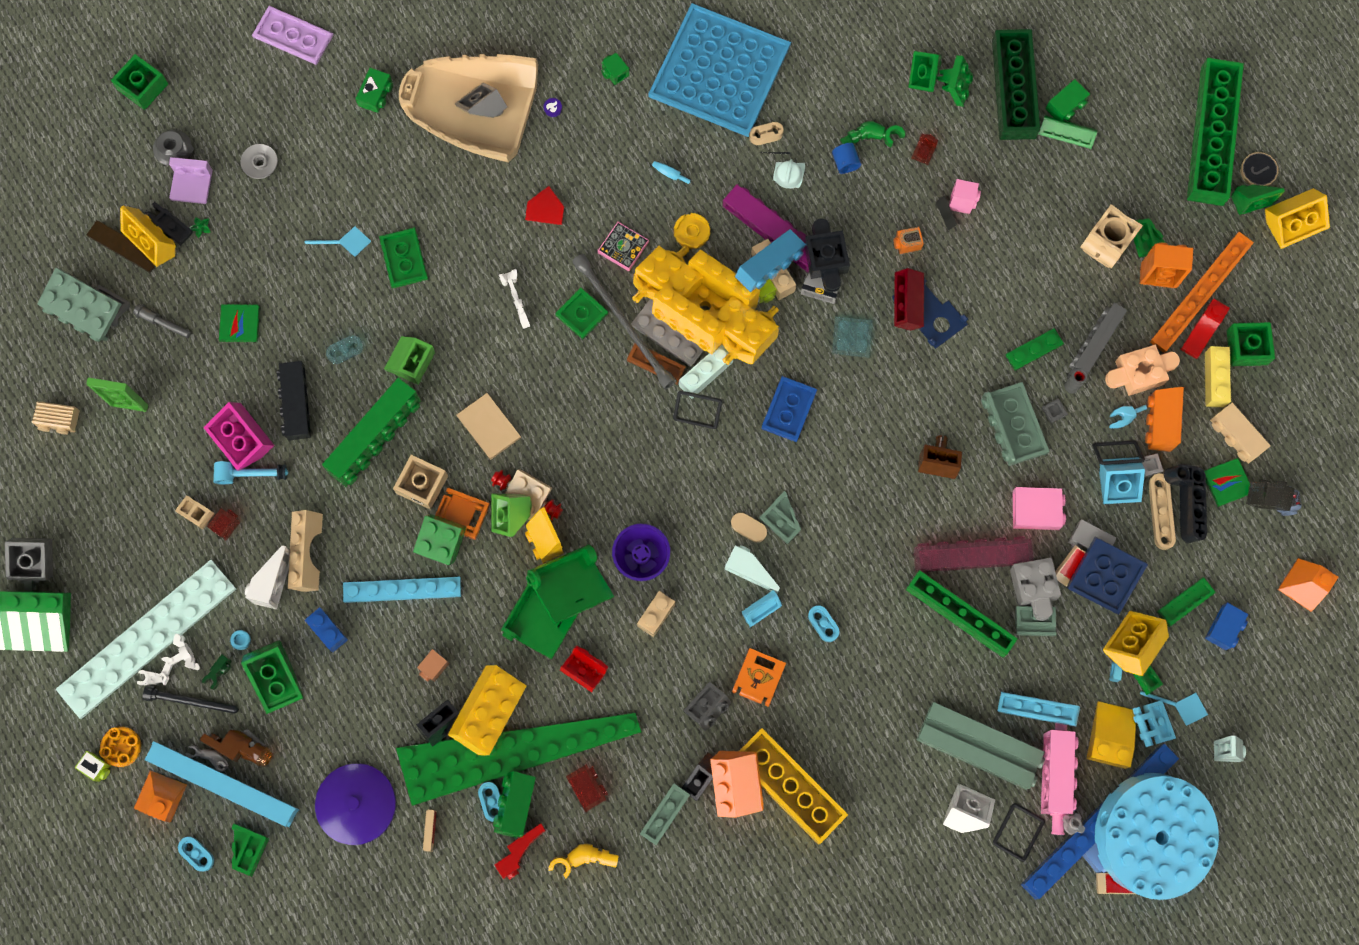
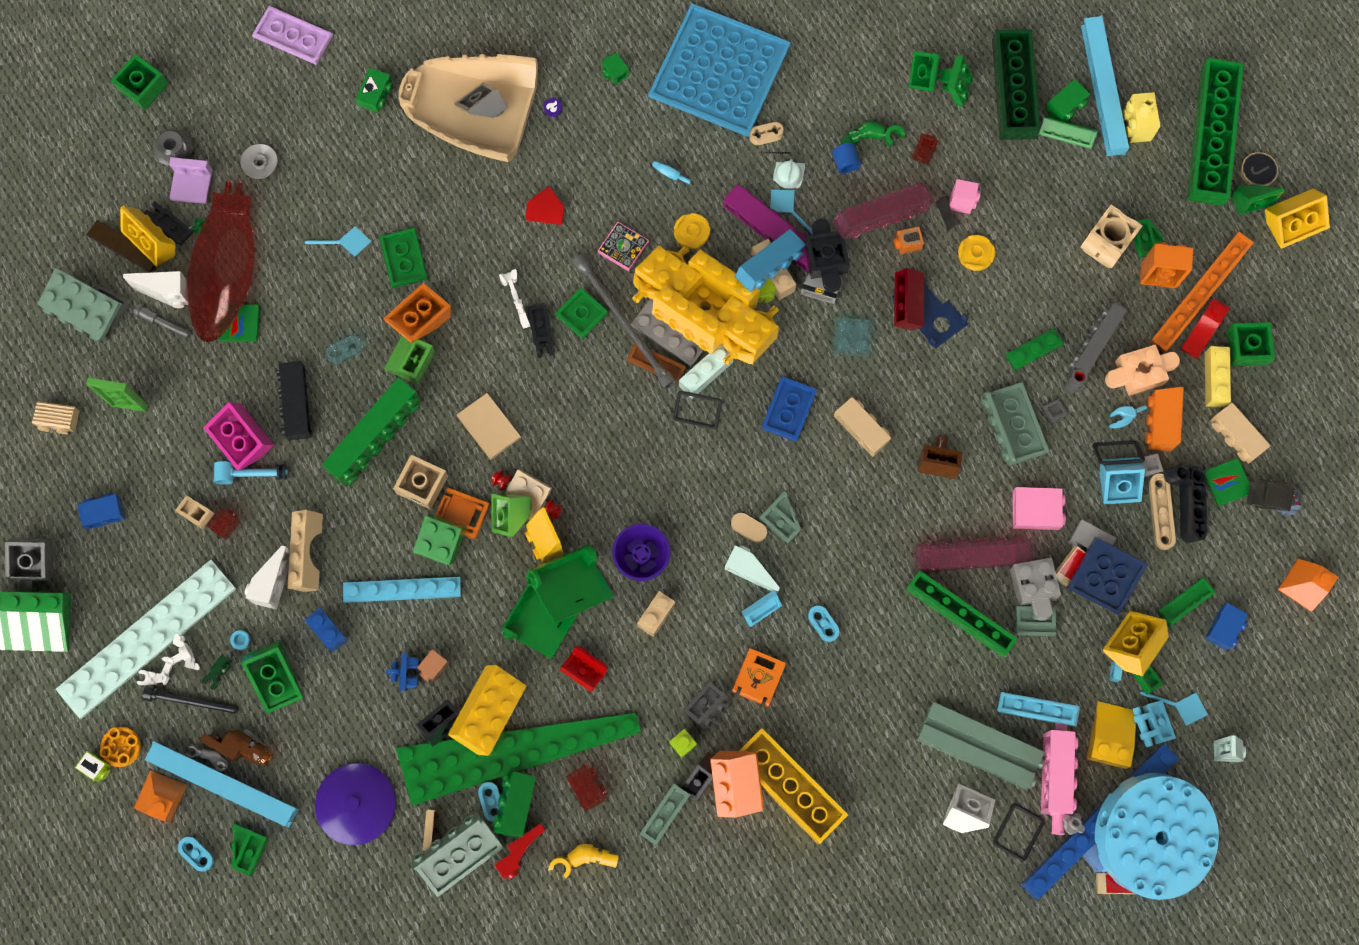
none -> blue brick [77,493,125,530]
none -> white slope [123,271,190,308]
none -> clear red windscreen [187,181,255,342]
none -> orange slope [383,283,451,343]
none -> blue hips [386,653,418,691]
none -> sand green bracket [411,812,503,897]
none -> black hinge [528,304,554,358]
none -> lime brick [669,729,697,758]
none -> medium azure piece [770,190,813,235]
none -> clear pink brick [832,183,934,239]
none -> tan brick [834,397,891,457]
none -> yellow tile [958,235,995,271]
none -> medium azure tile [1081,15,1129,156]
none -> light yellow brick [1122,92,1160,143]

